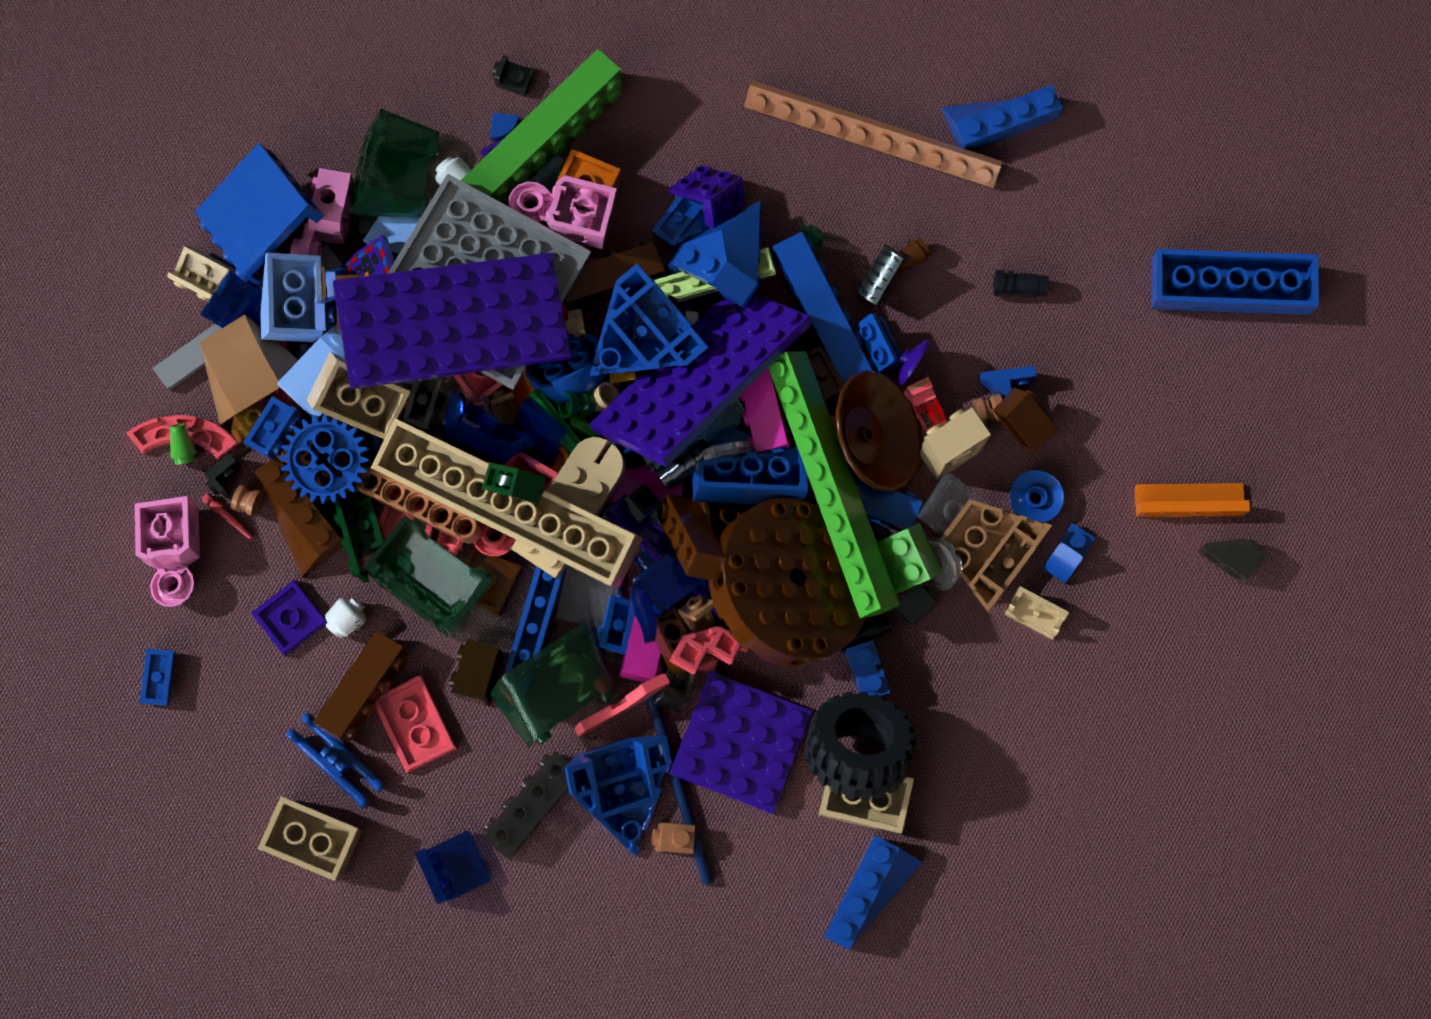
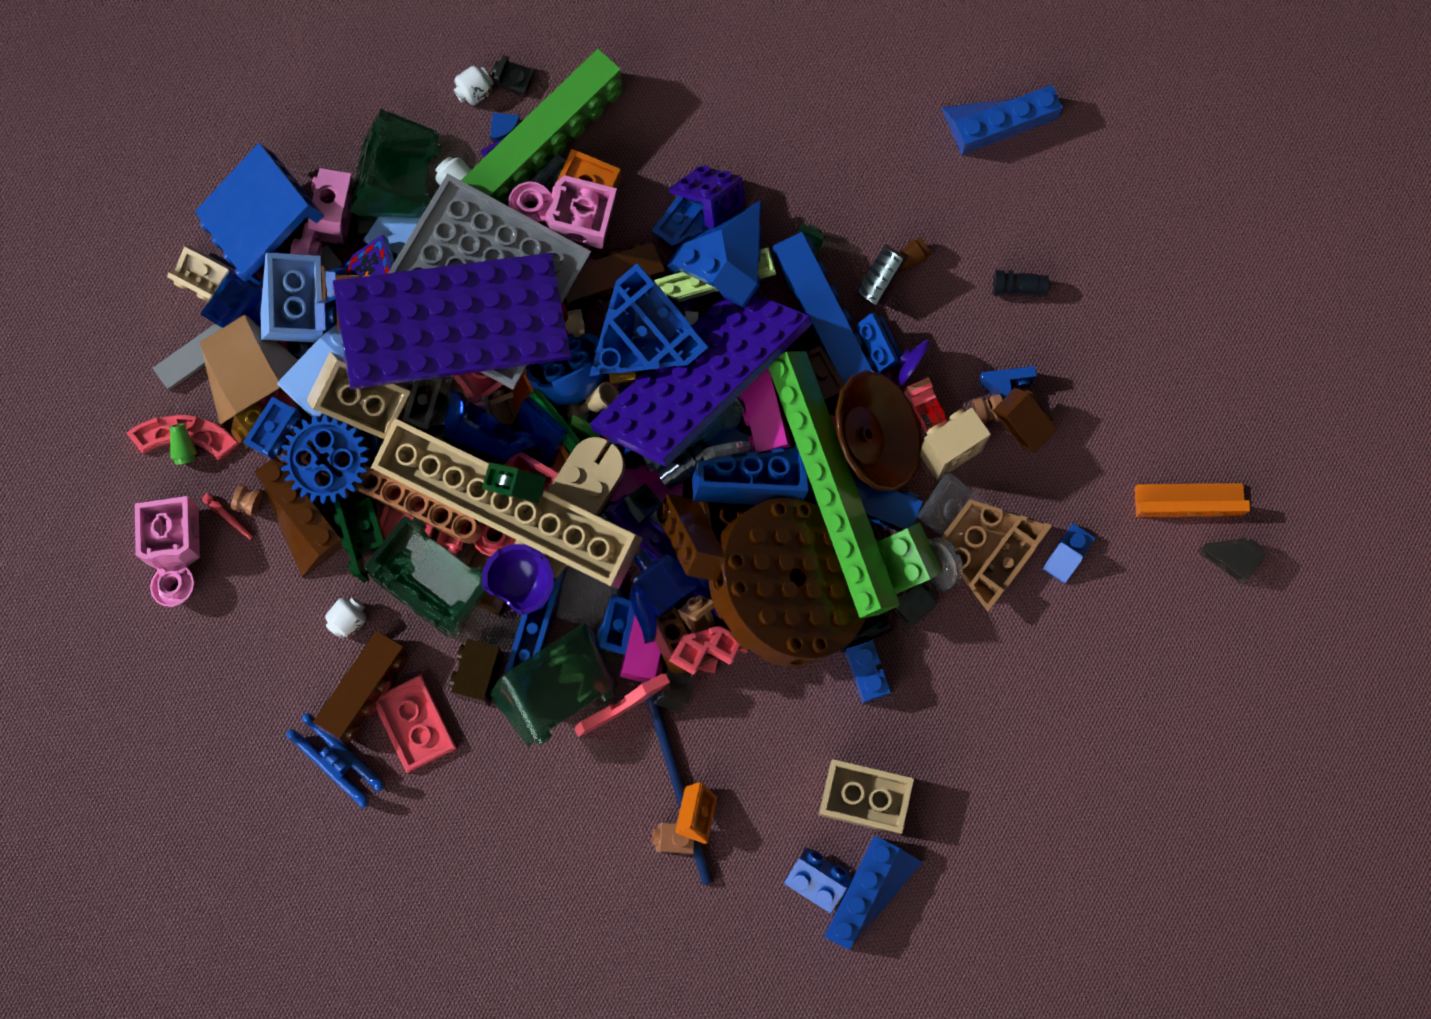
blue plate [139,649,176,706] -> none
pearl dark grey bracket [204,453,241,498] -> none
dark purple tile [251,579,328,656] -> none
tan brick [258,796,363,882] -> none
clear blue bracket [414,831,491,905] -> none
clear smoke brick [482,751,569,860] -> none
dark green wheel [558,391,595,418] -> none
blue wedge [565,736,671,857] -> none
dark purple plate [669,671,812,815] -> none
nougat plate [744,80,1003,188] -> none
black tyre [805,691,916,800] -> none
tan hinge [1004,586,1069,640] -> none
blue dish [1009,470,1064,523] -> none
blue brick [1151,249,1319,315] -> none
none -> white head [453,66,494,105]
none -> dark purple cylinder [482,544,554,615]
none -> orange slope [675,782,717,844]
none -> bracket [784,848,852,914]

